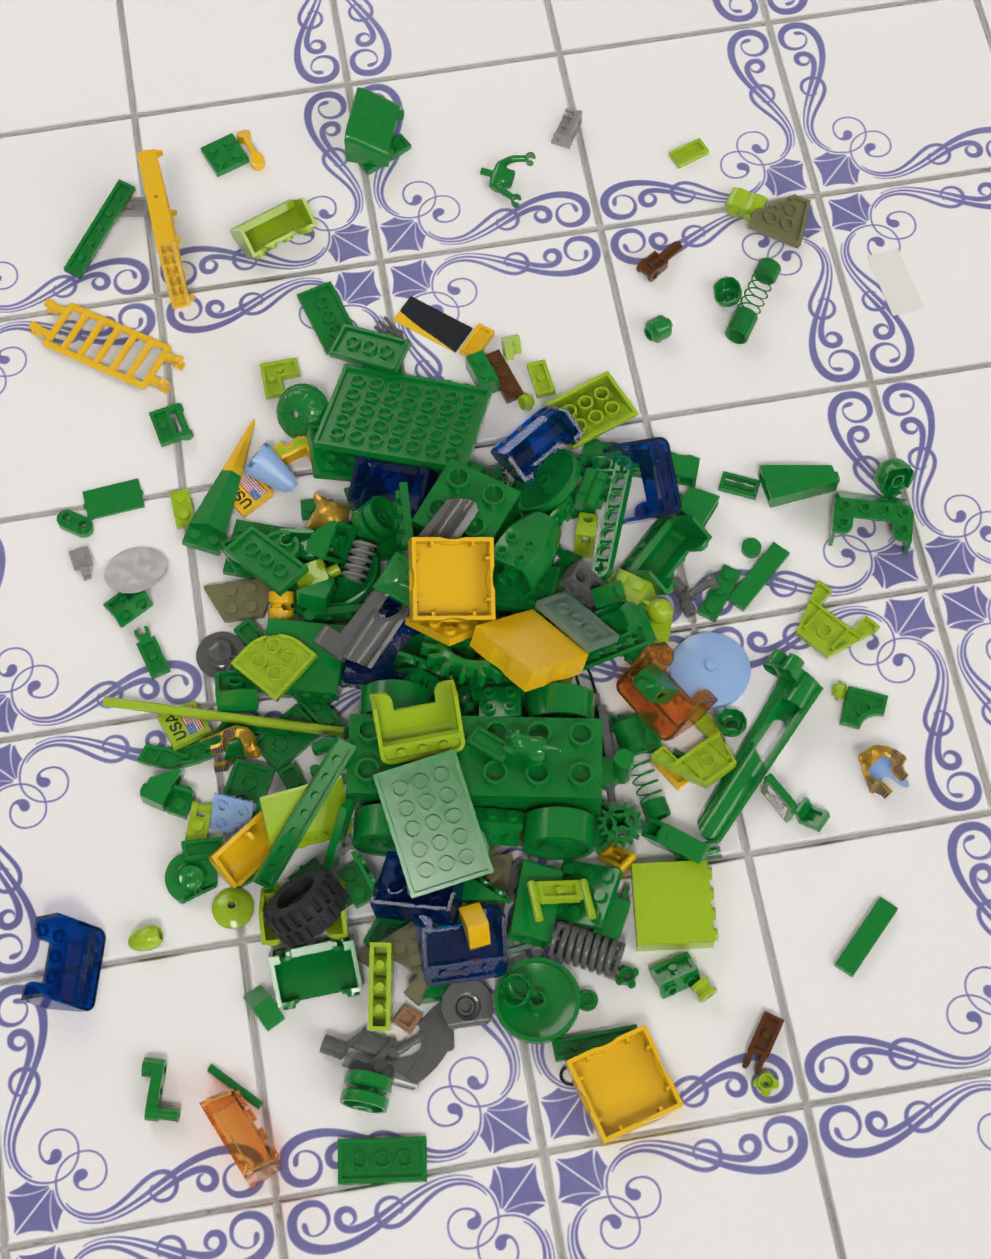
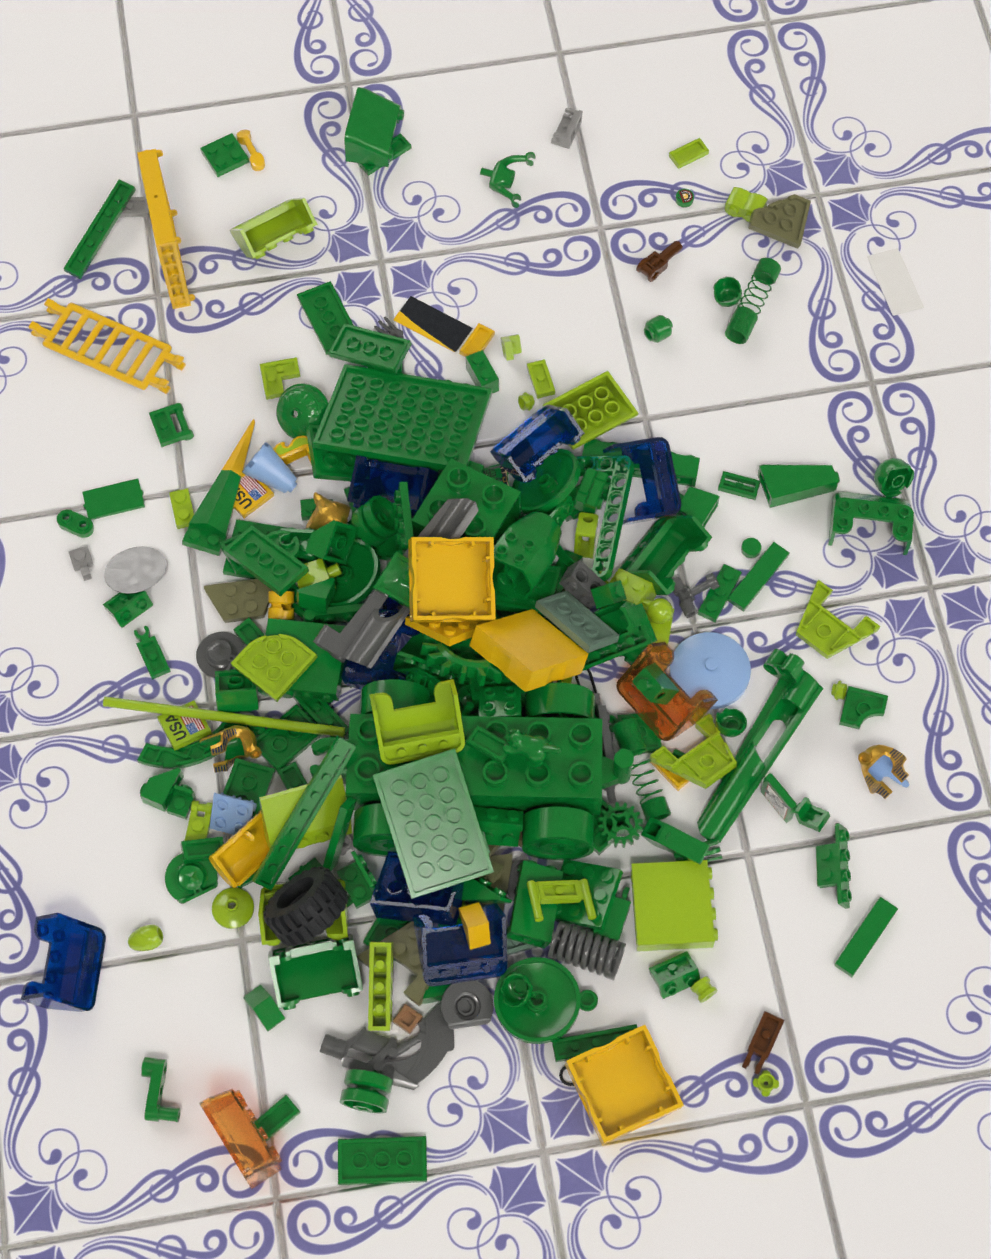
green bar [207,1064,264,1110] -> none
light grey piece [342,540,378,584] -> none
reddish brown plate [486,349,524,404] -> none
yellow slope [597,844,636,879] -> none
green plate [615,965,639,989] -> none
none -> green tile [252,1095,301,1142]
none -> tile [675,189,694,207]
none -> green bracket [816,823,852,909]

